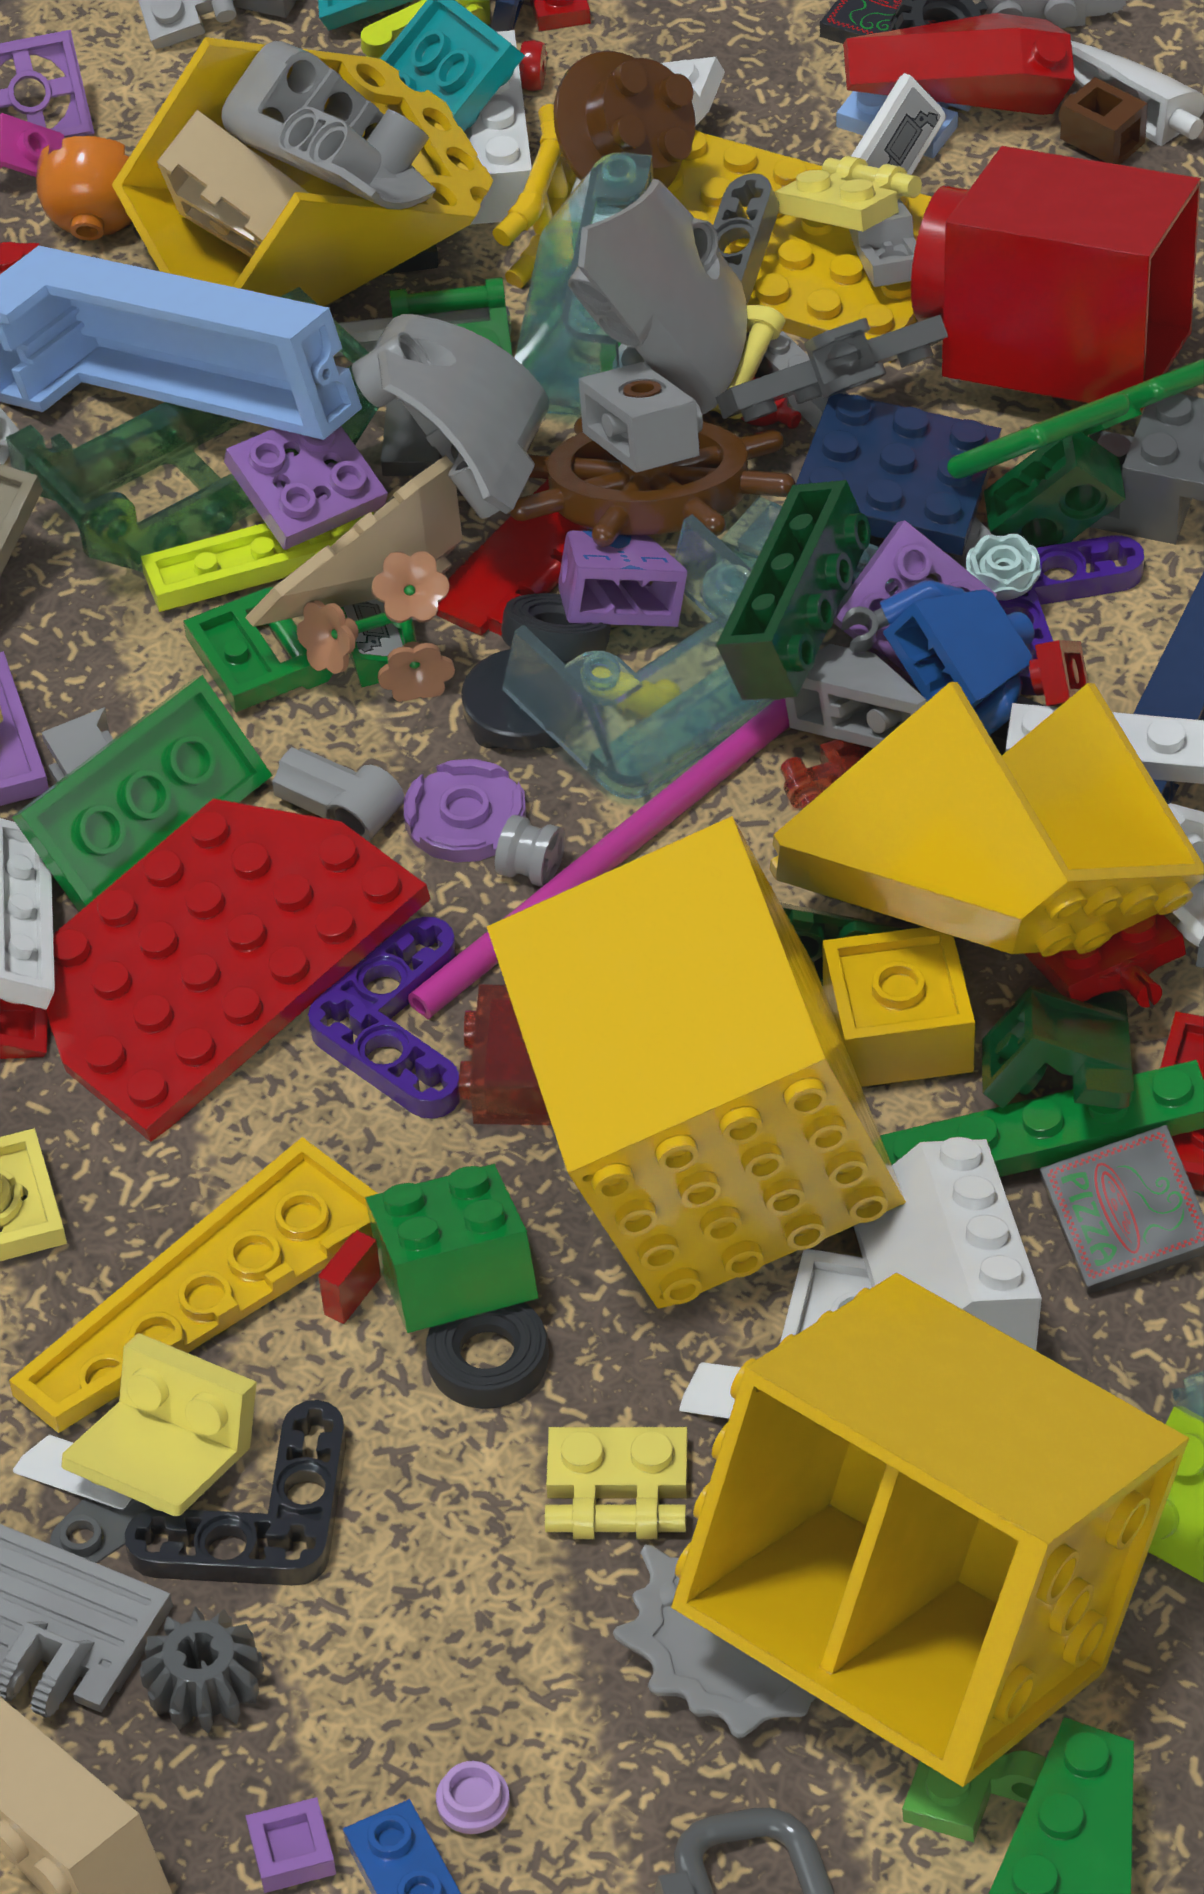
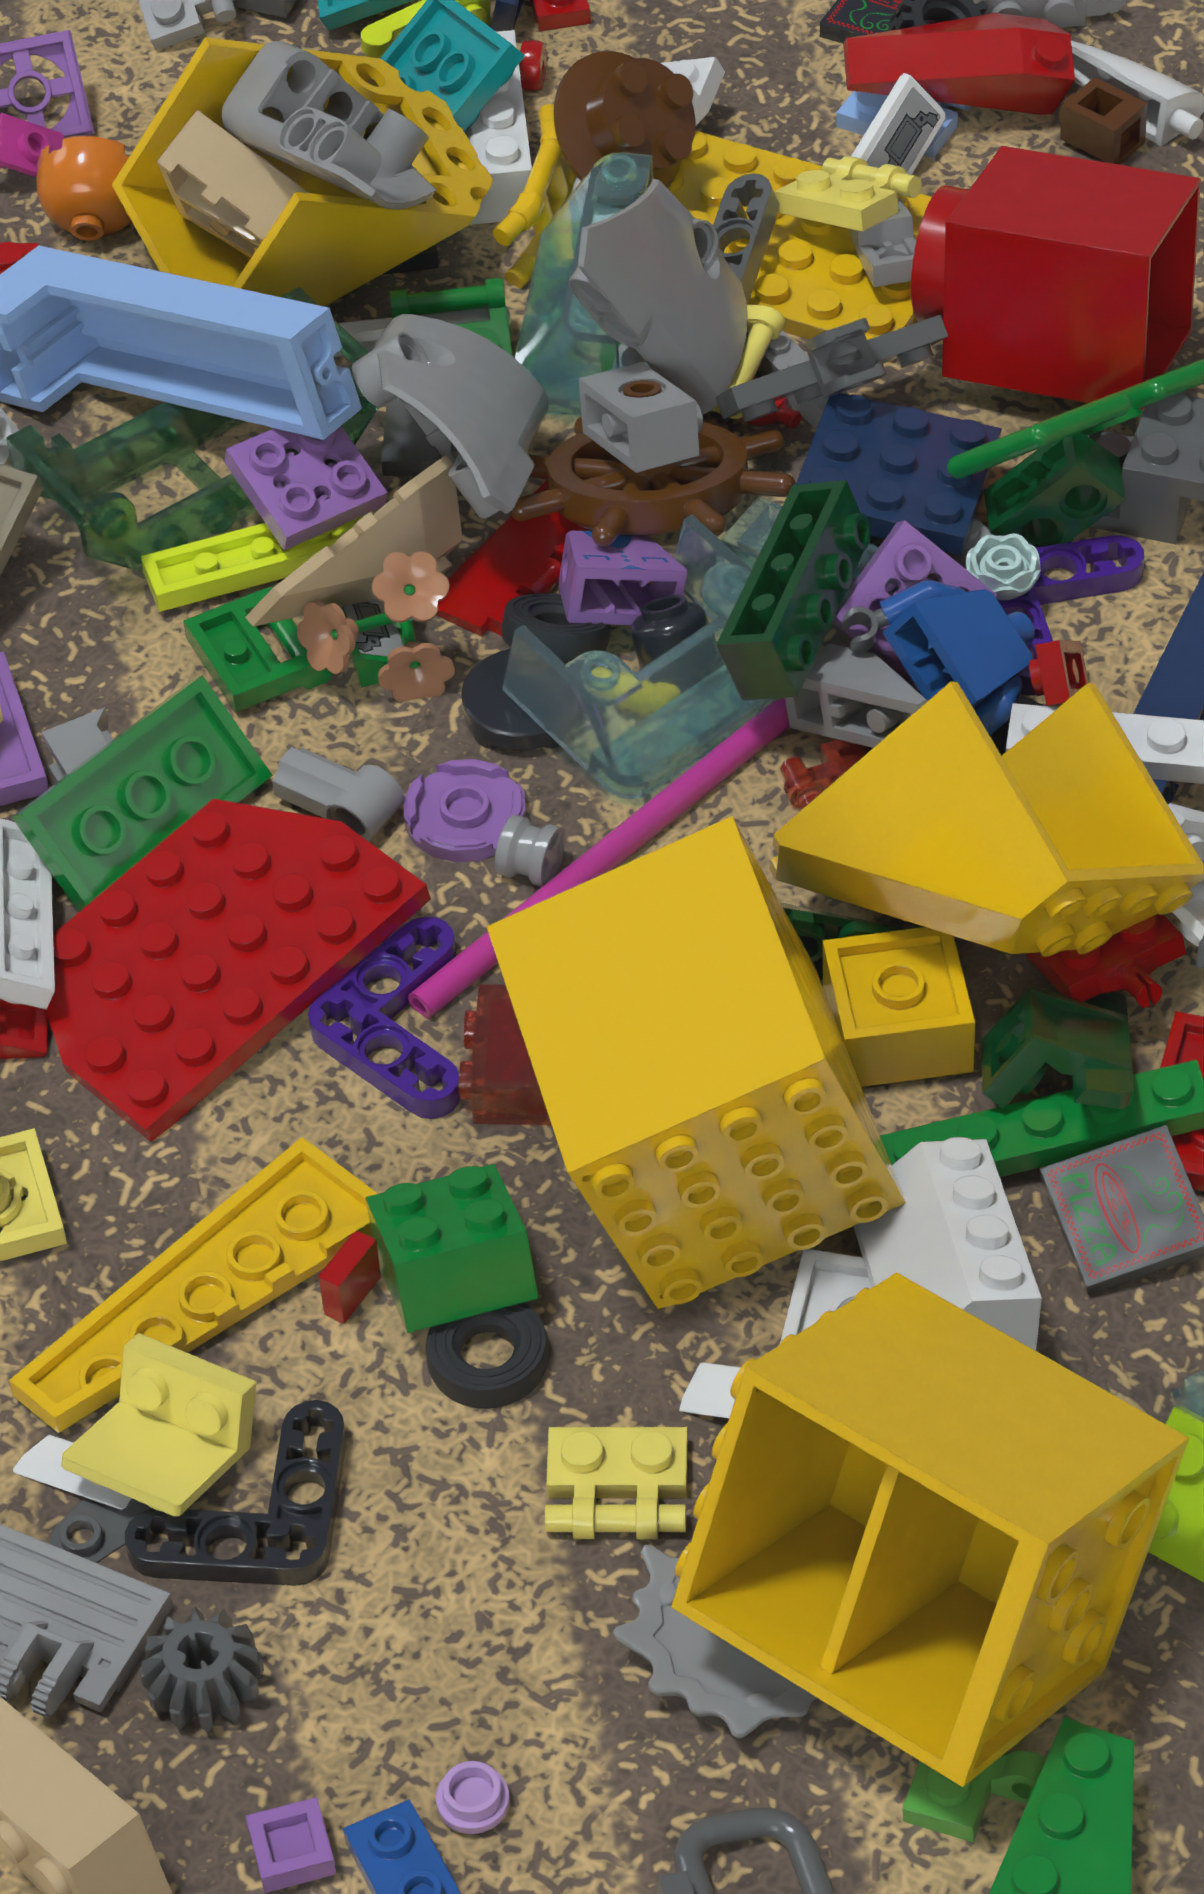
none -> black head [630,594,716,689]

